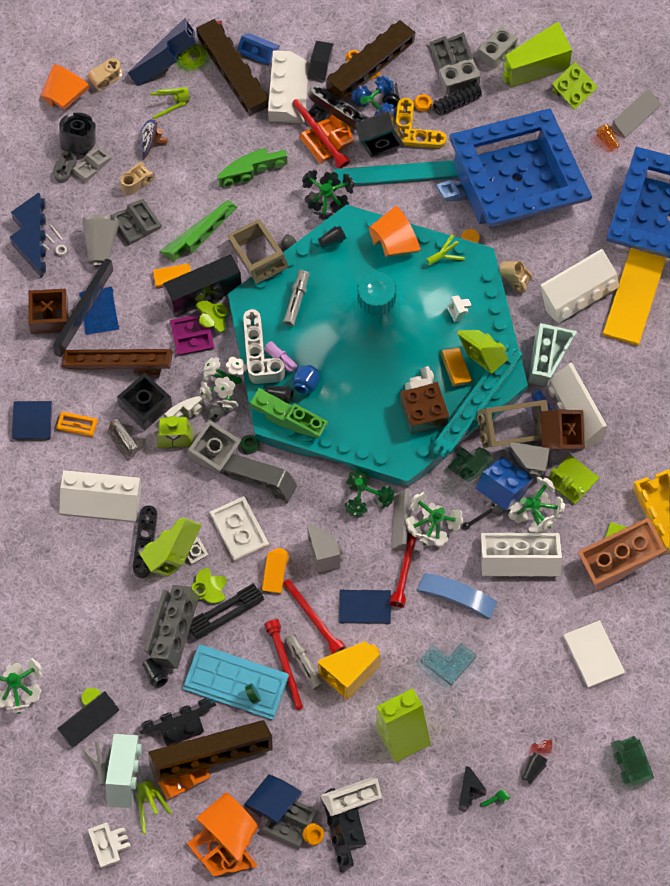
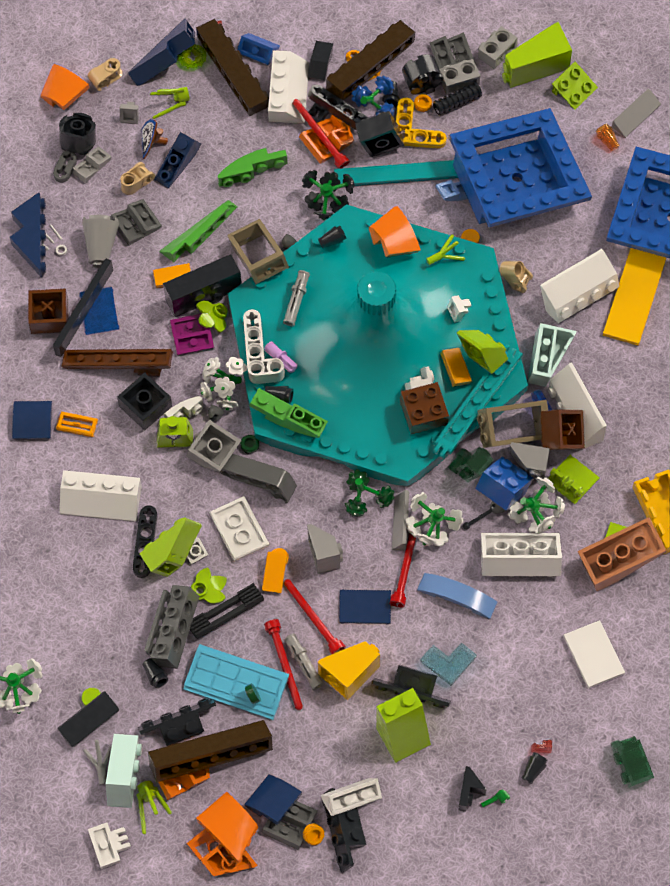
clear smoke tile [107,419,146,461] -> none
blue head [292,365,320,394] -> none
none -> light grey tile [119,102,139,124]
none -> dark blue slope [154,132,201,188]
none -> black bracket [372,664,451,709]
none -> black brick [402,54,444,95]

